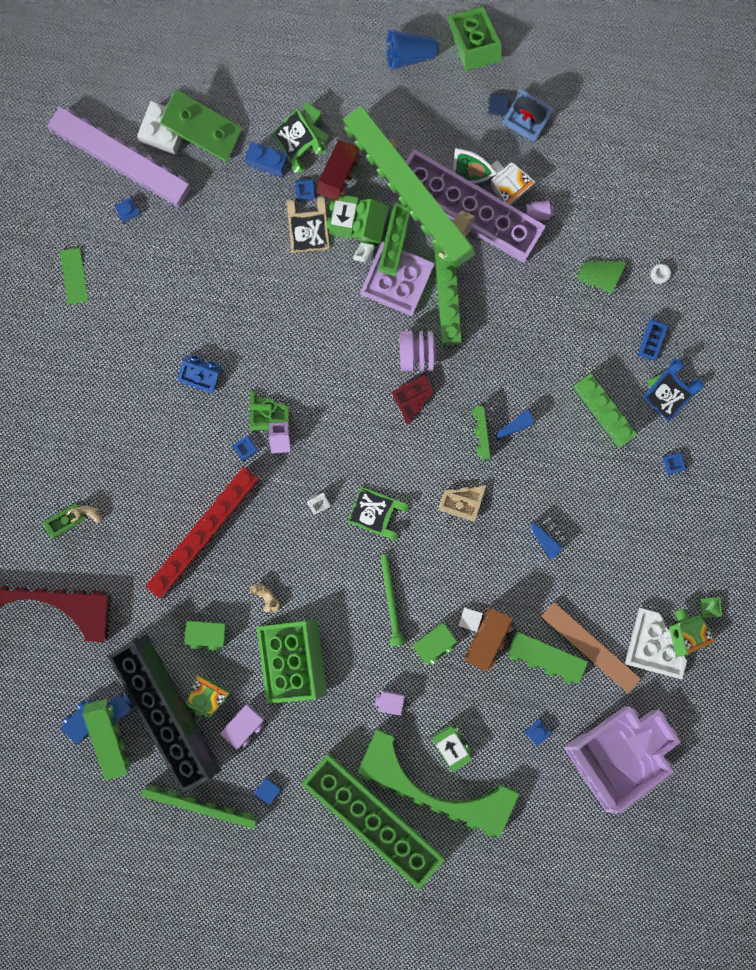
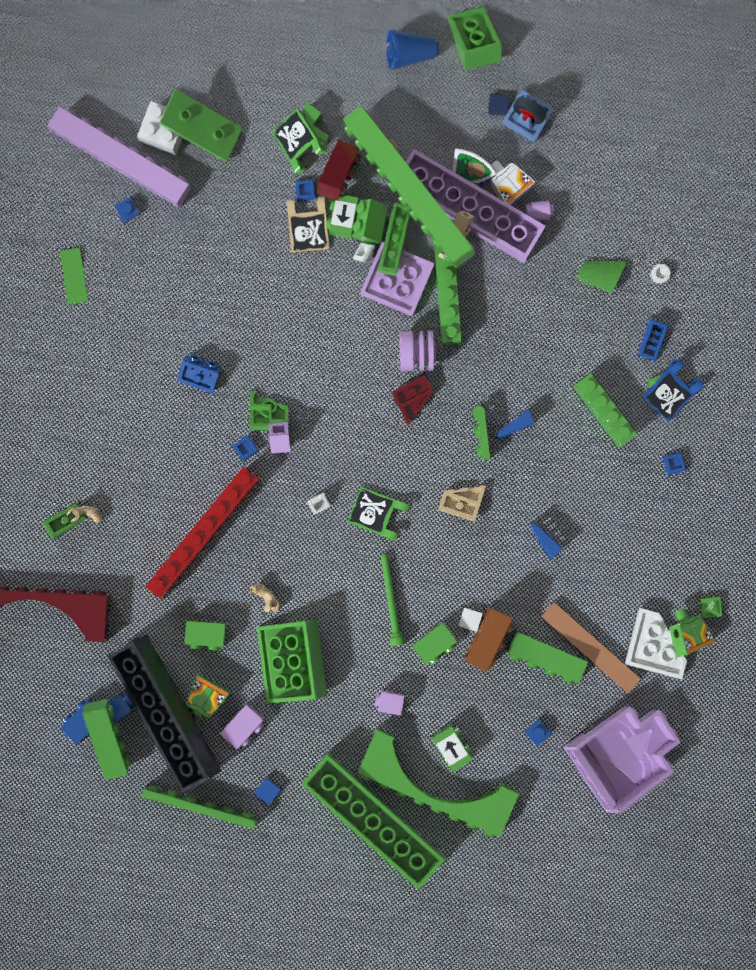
blue brick [245,142,289,177] -> none

